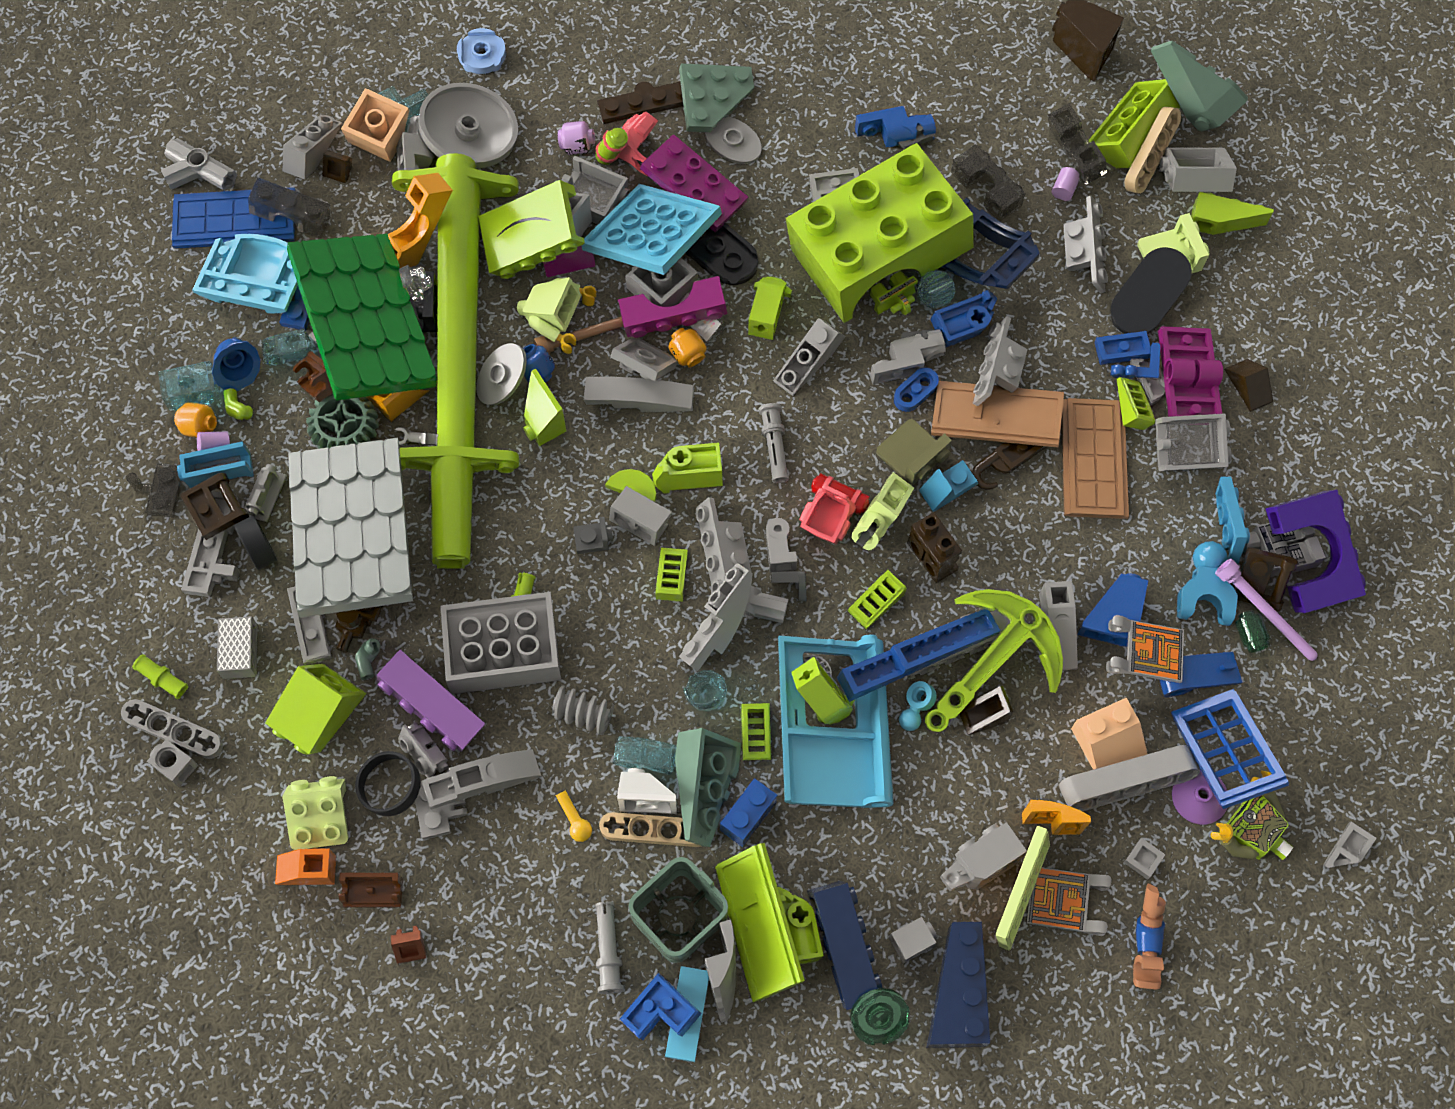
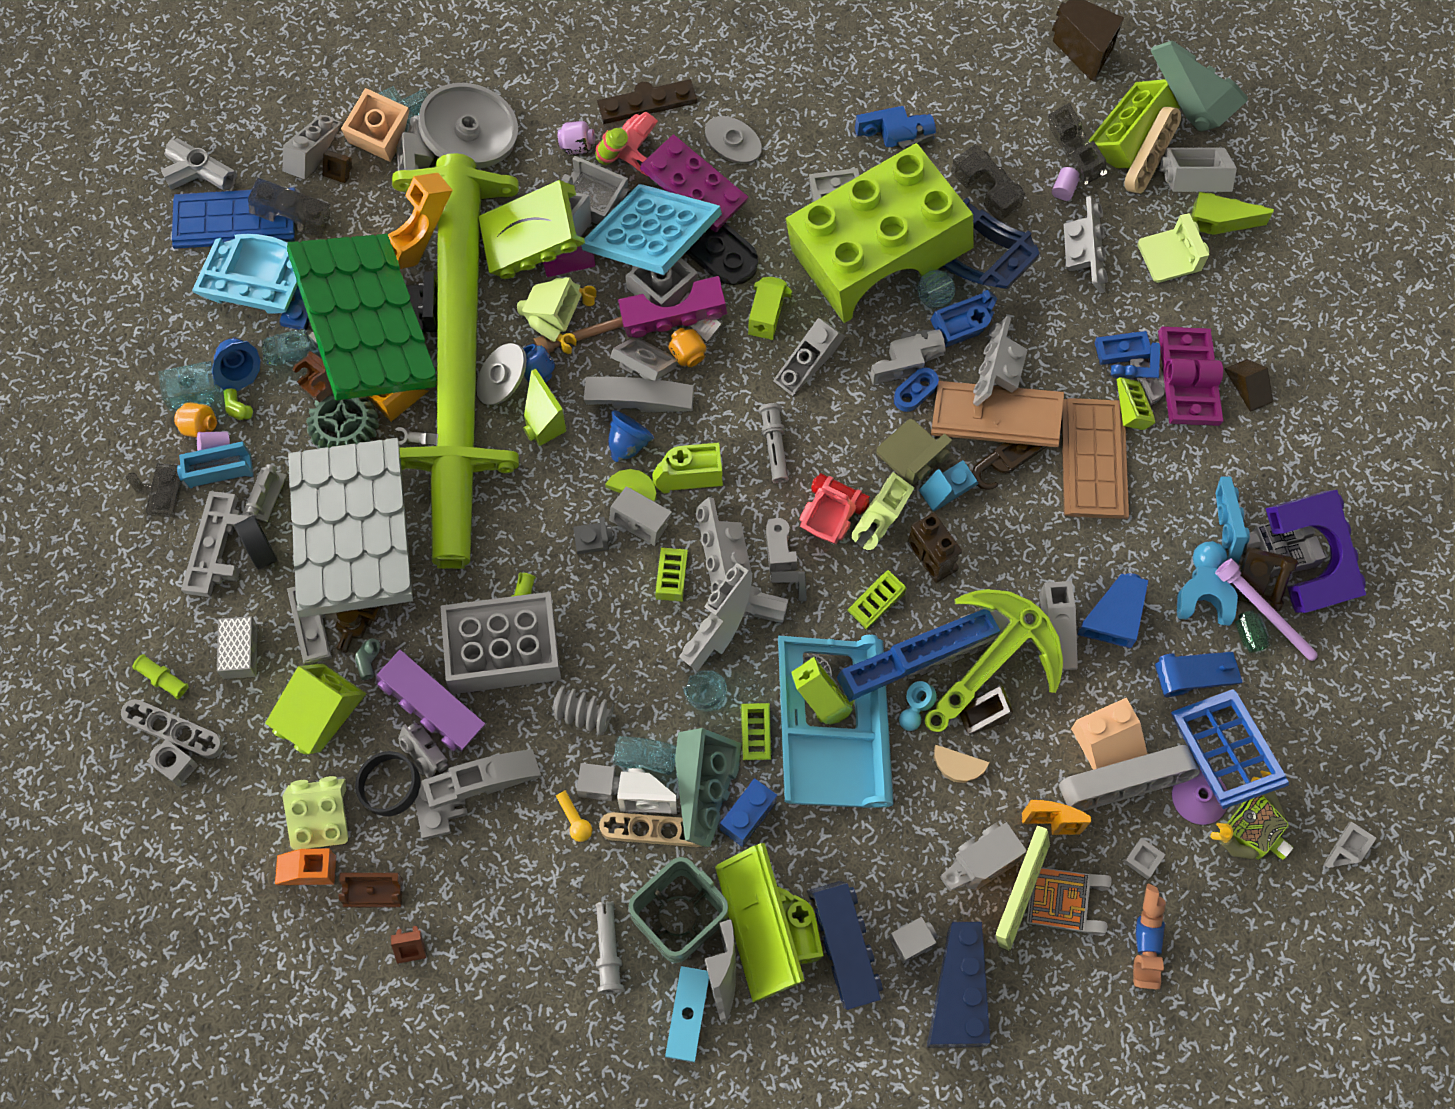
dark brown plate [180,473,249,540] -> none
clear tile [399,265,432,303] -> none
light blue plate [457,28,506,74] -> none
blue tile [620,973,702,1040] -> none
sand green plate [679,63,754,132] -> none
clear green tile [850,988,910,1045] -> none
lime hips [870,271,918,315] -> none
flag [1106,615,1184,683] -> none
black tile [1110,247,1192,334] -> none
window [1155,414,1232,471] -> none
none -> light grey brick [576,763,620,801]
none -> blue piece [608,410,654,462]
none -> tan tile [934,745,990,783]

